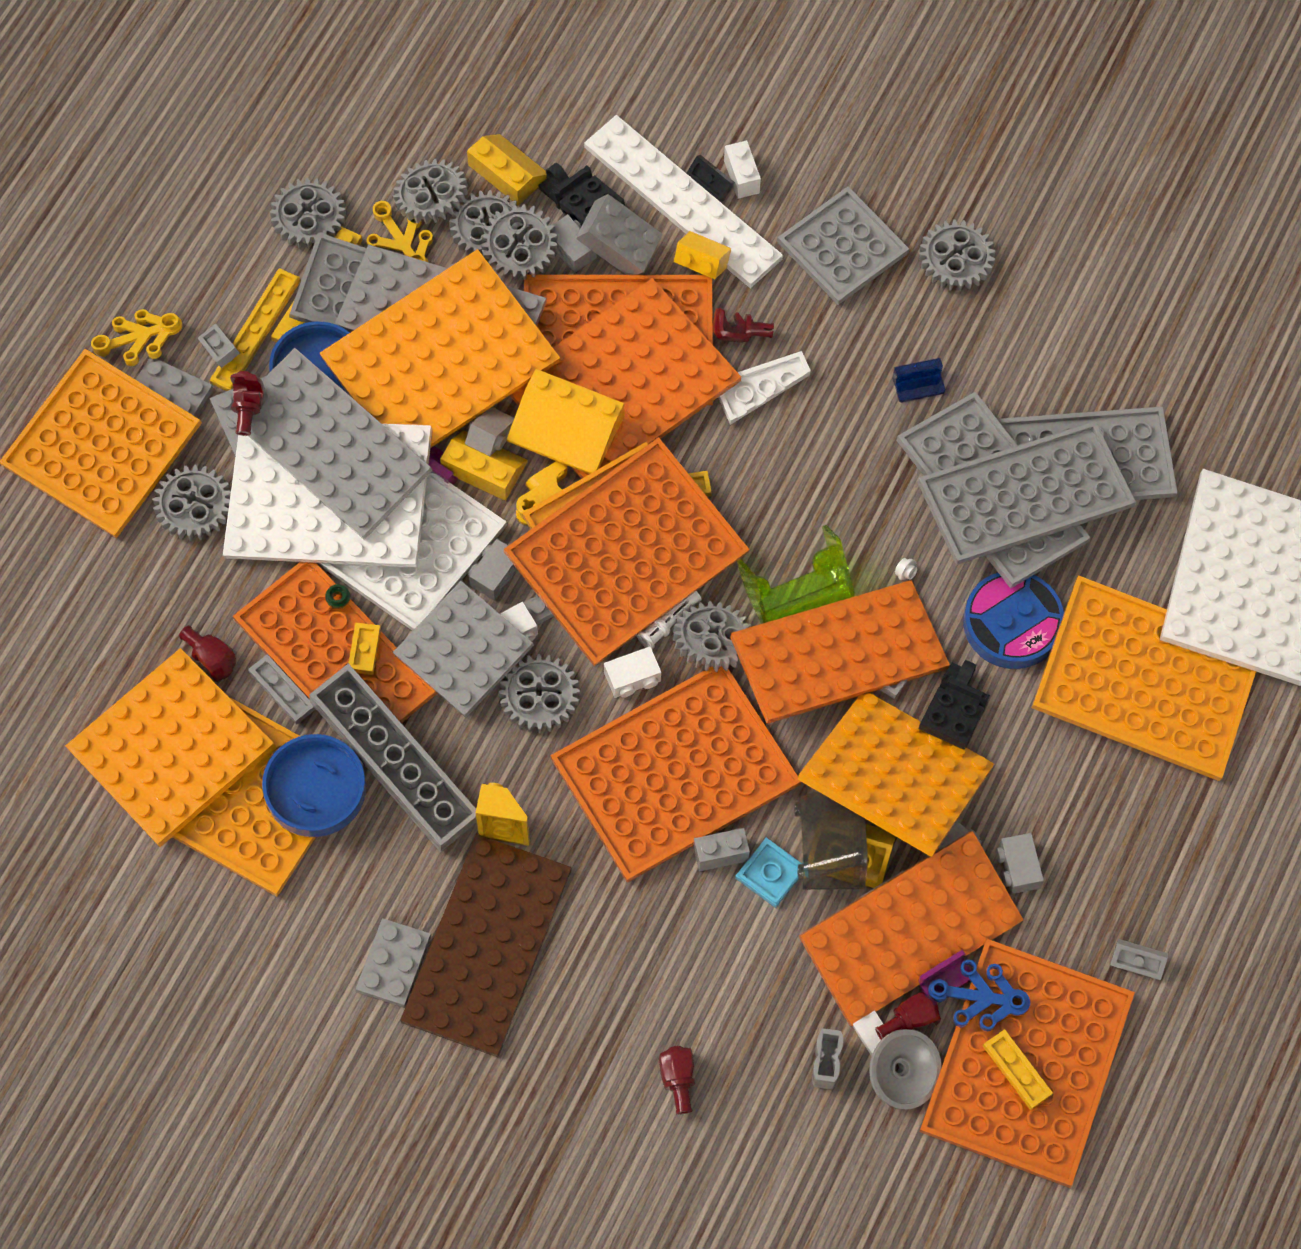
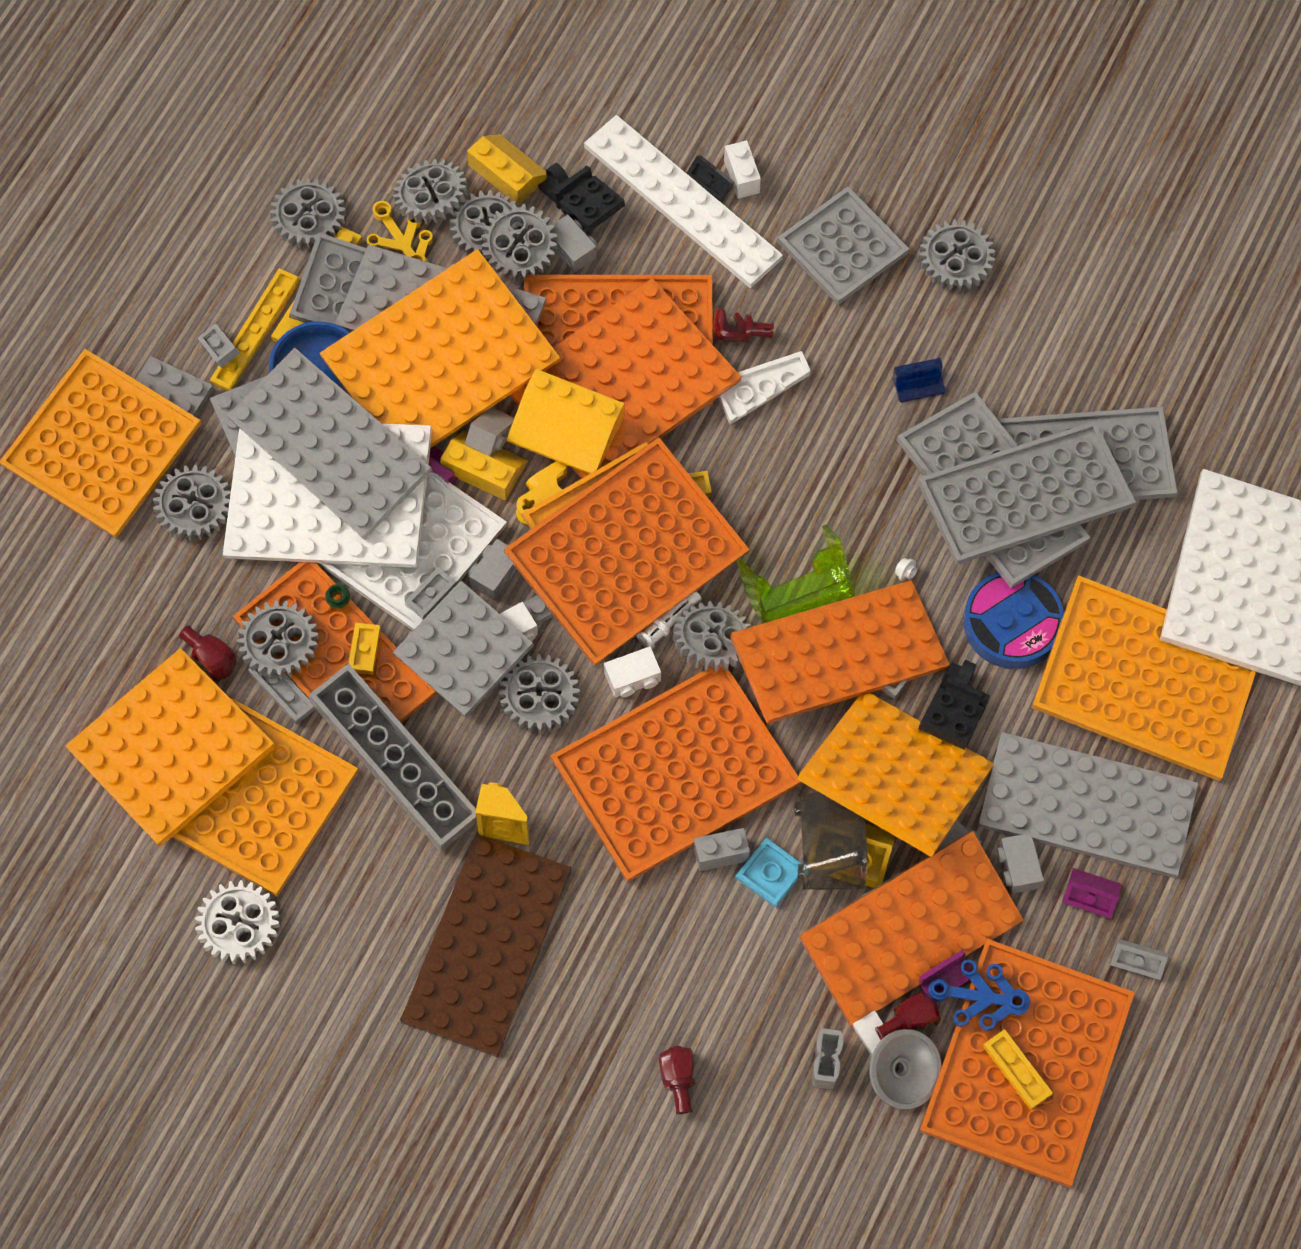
yellow plant [91,309,183,366] -> none
dark red piece [230,371,265,436] -> none
blue brick [262,734,366,837] -> none
light grey plate [355,918,431,1008] -> none
light grey brick [576,194,663,275] -> none
yellow brick [674,231,731,279] -> none
none -> white gear [195,880,280,964]
none -> light grey gear [237,600,319,679]
none -> light grey plate [405,567,457,620]
none -> light grey plate [978,732,1198,879]
none -> magenta panel [1062,868,1121,919]

